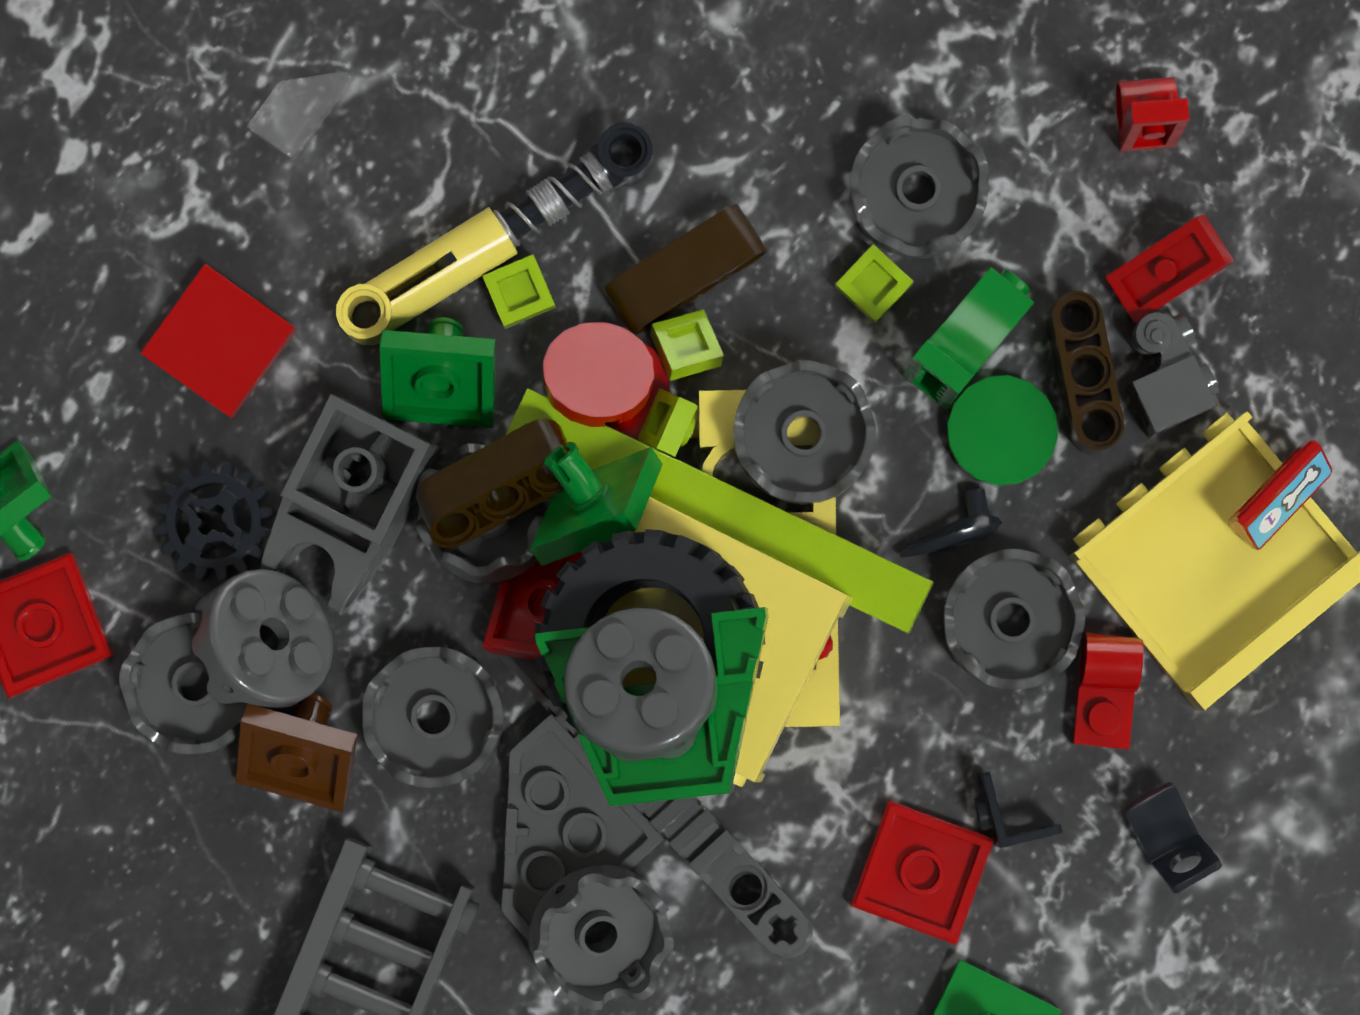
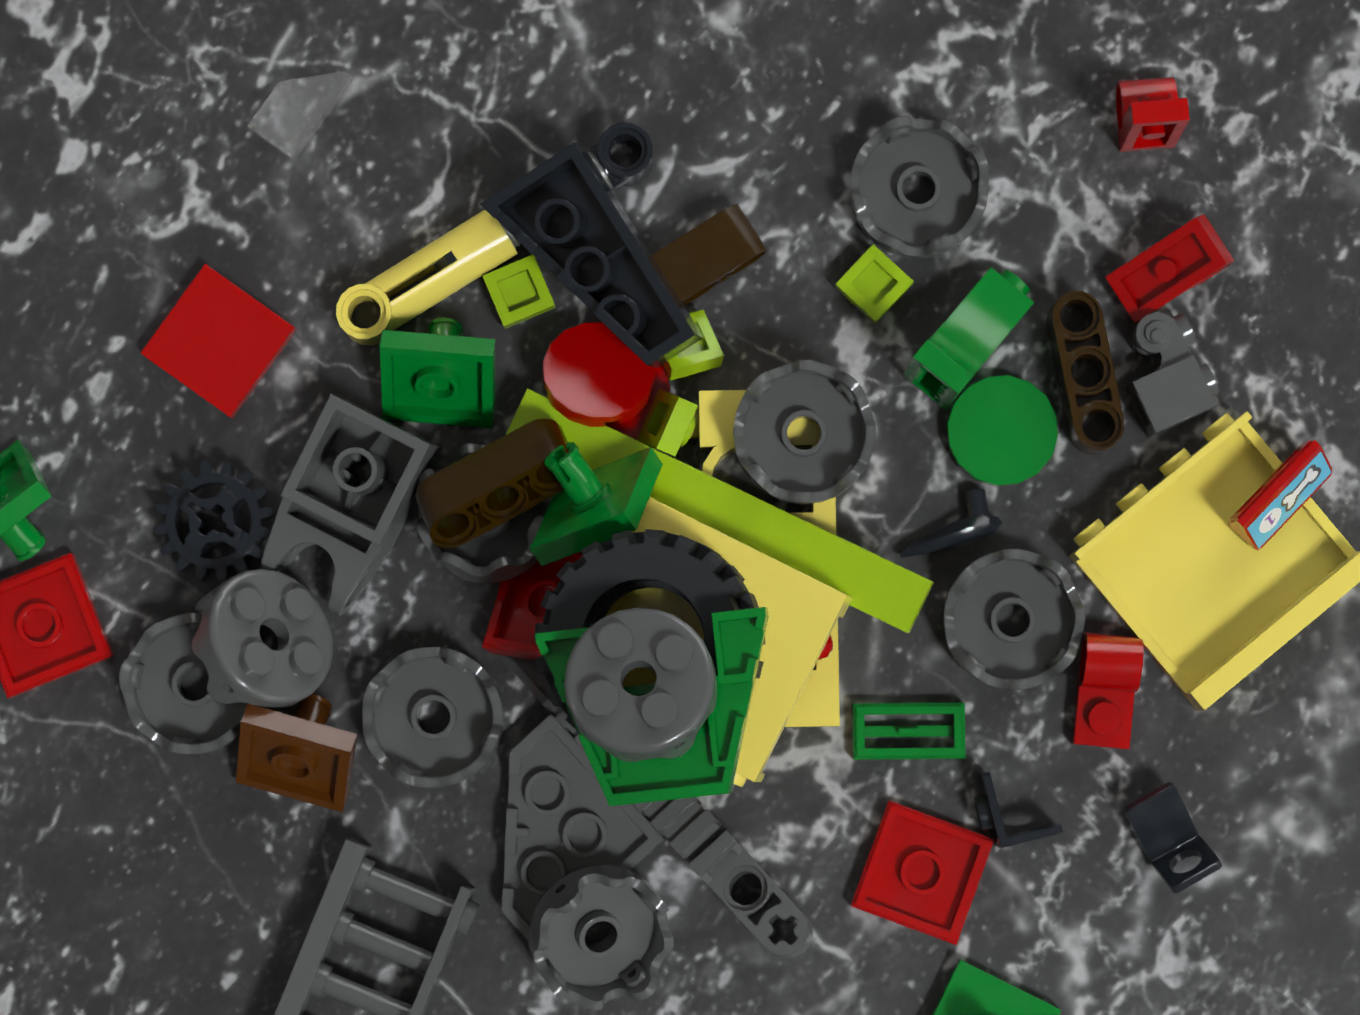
none -> black wedge [480,142,704,368]
none -> green tile [852,703,966,760]

